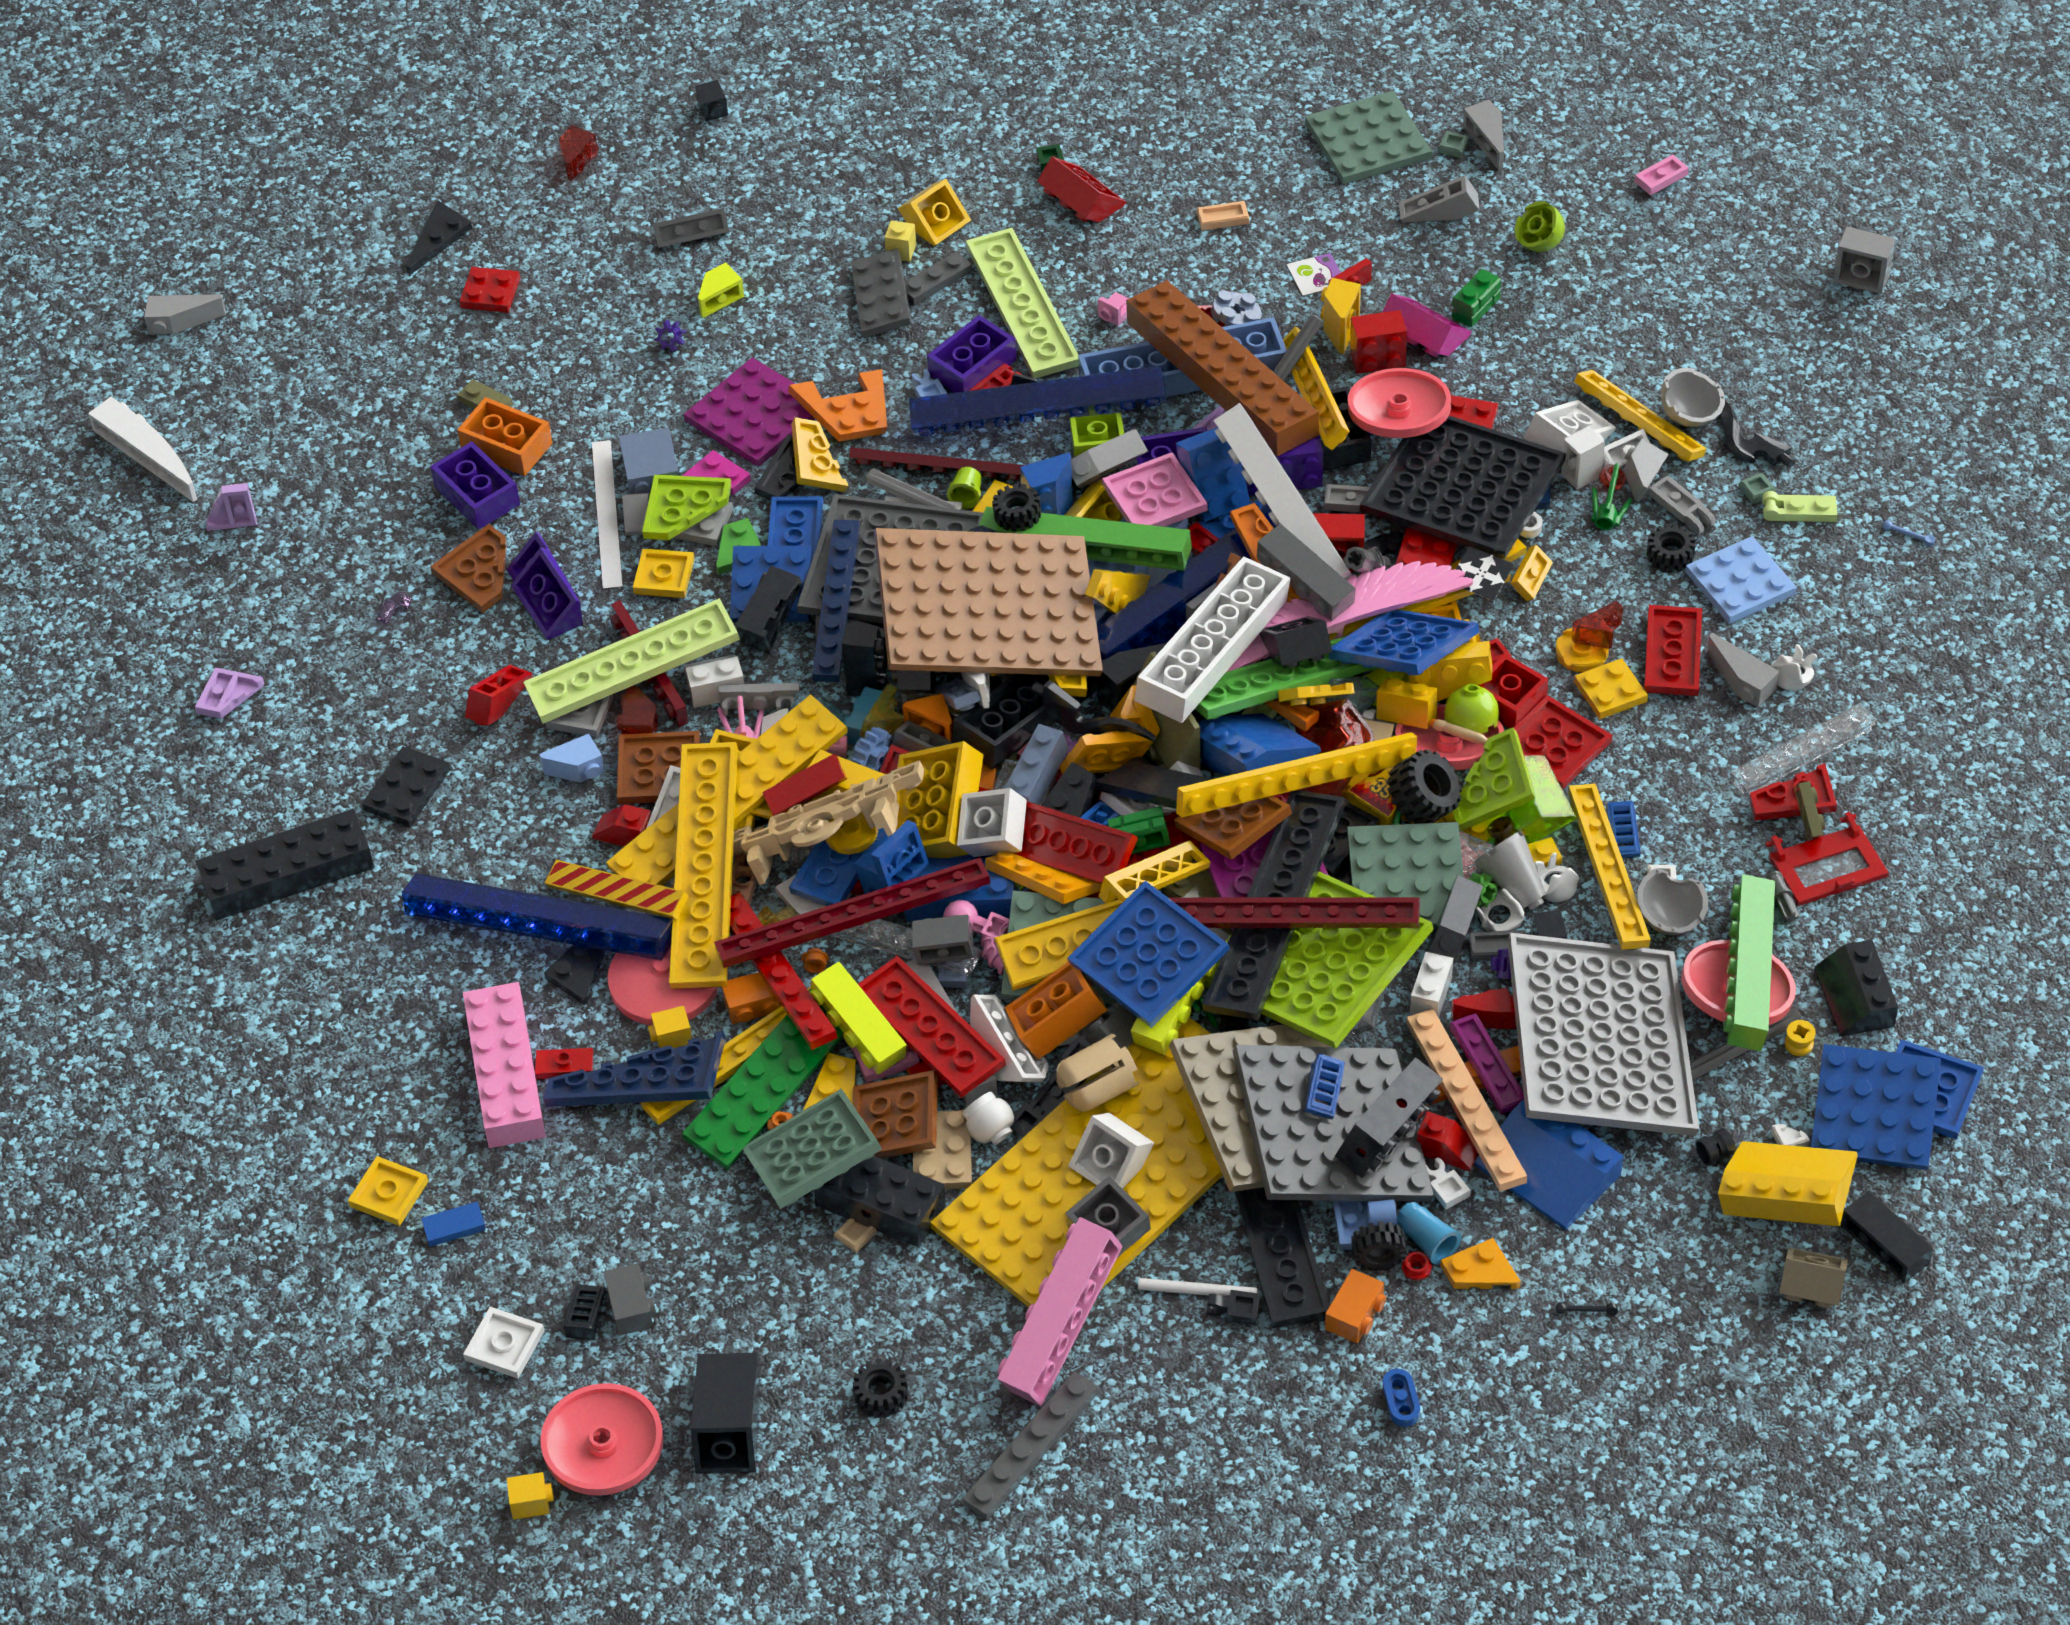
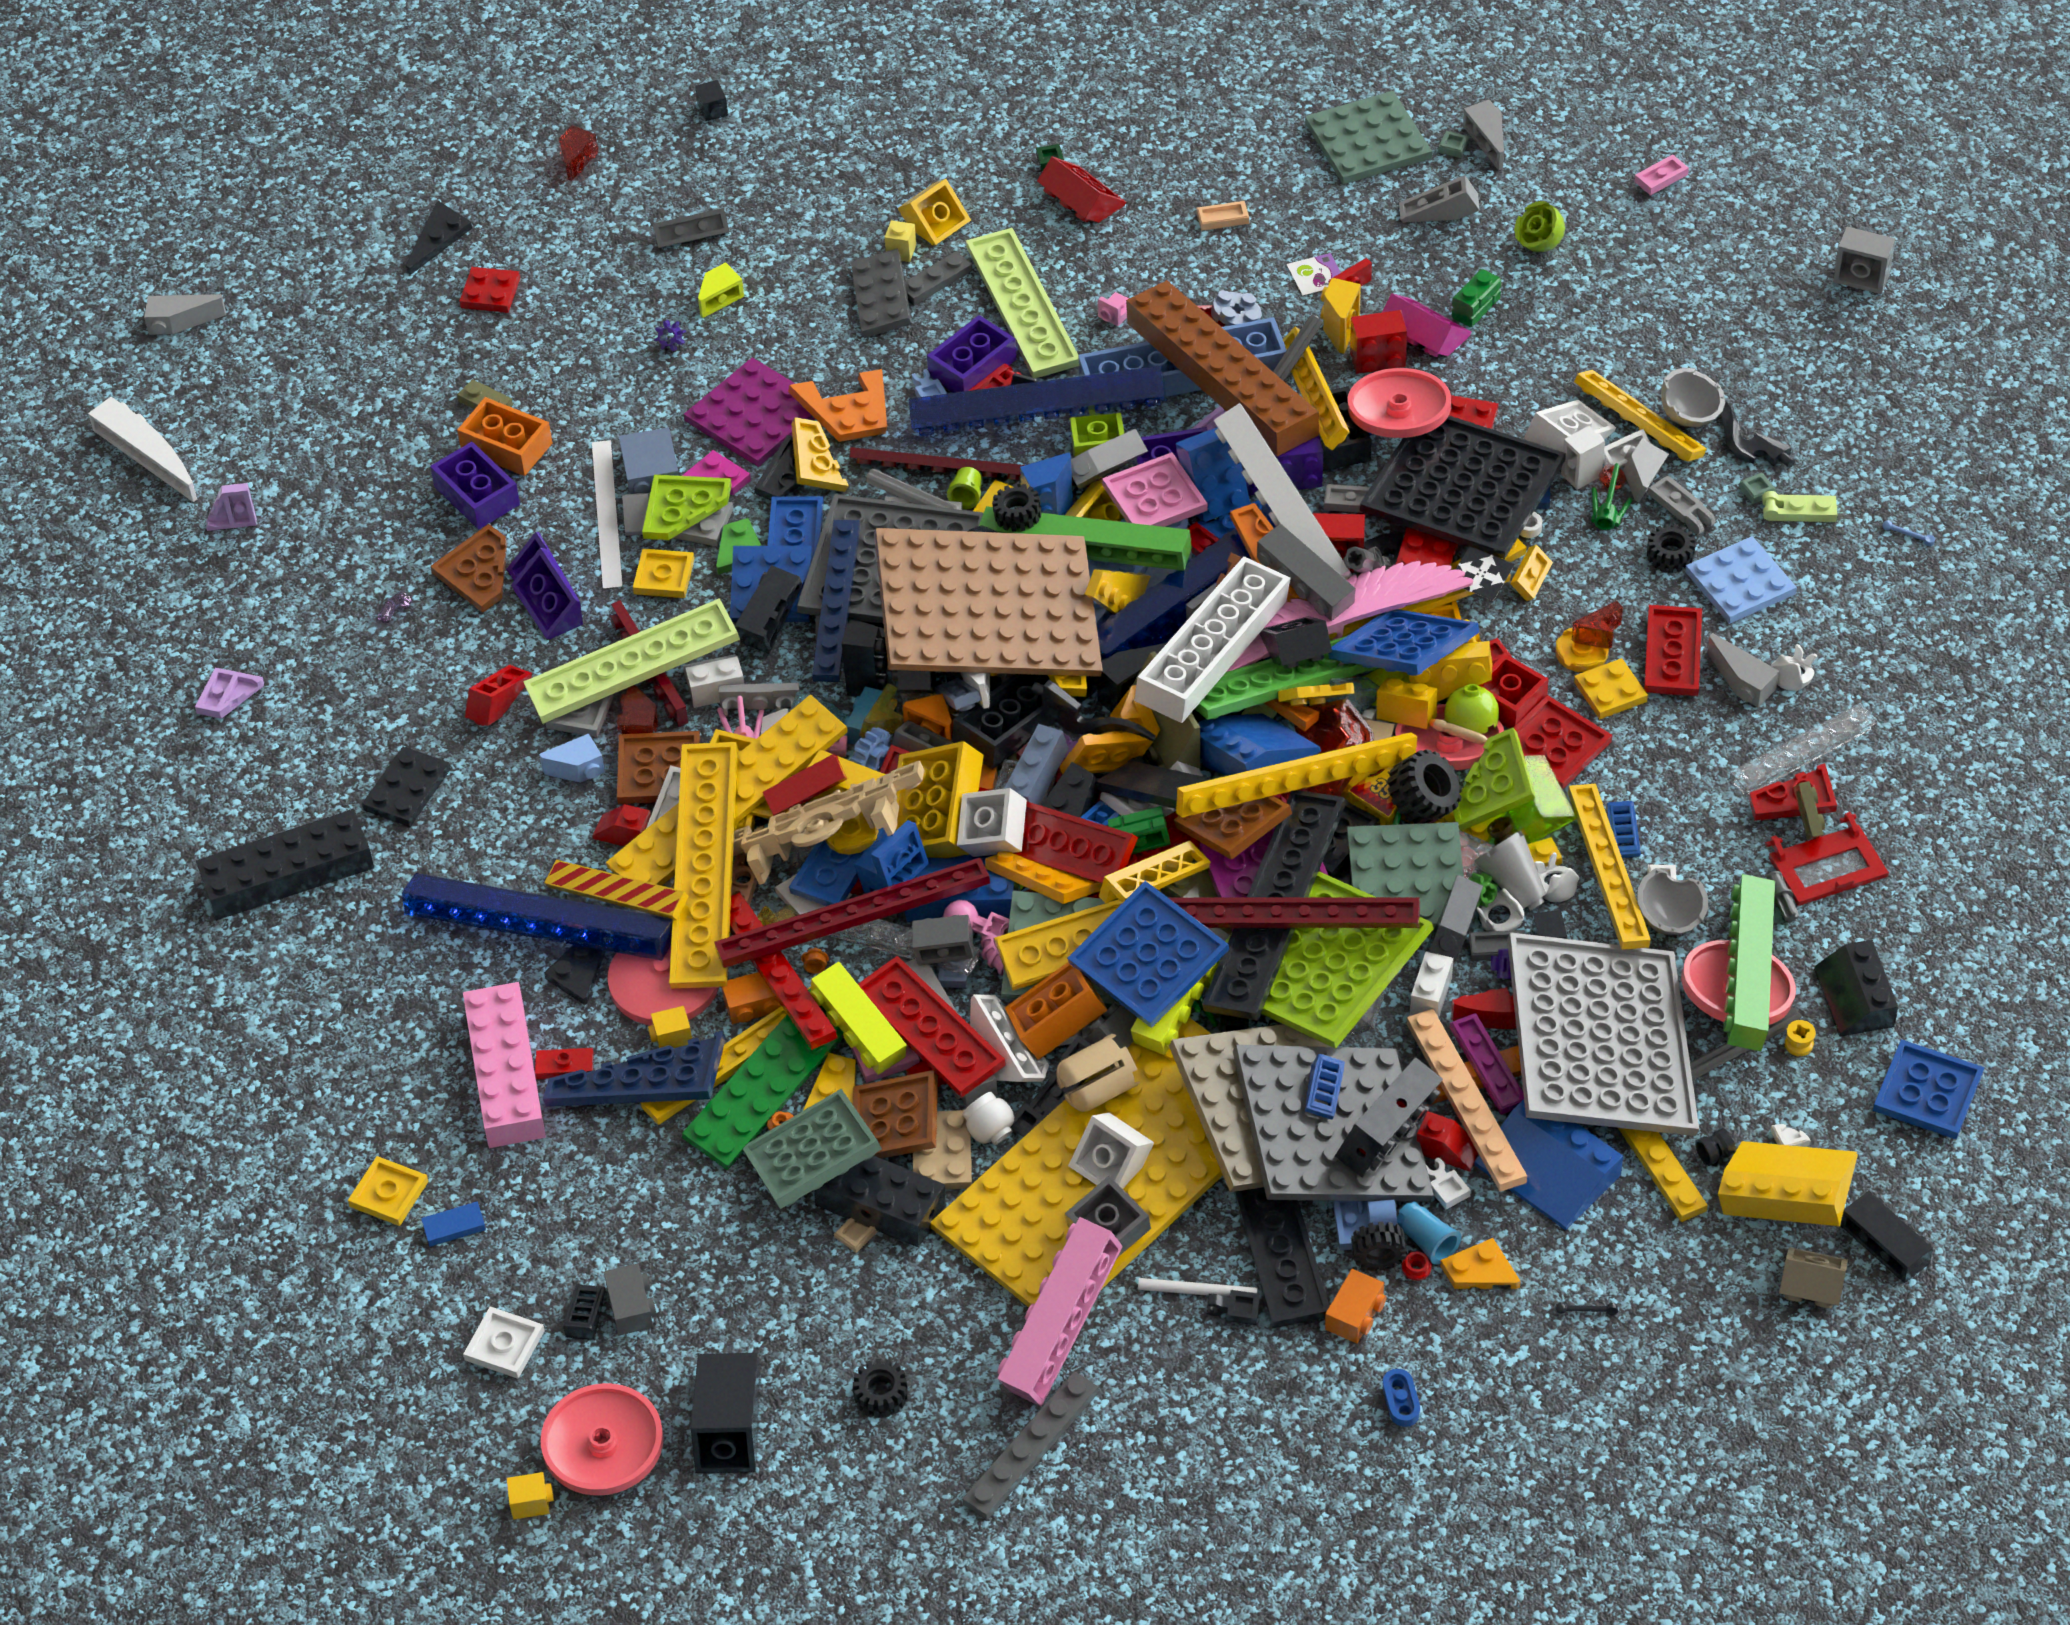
blue plate [1811,1044,1941,1170] -> none
none -> yellow plate [1618,1128,1708,1222]

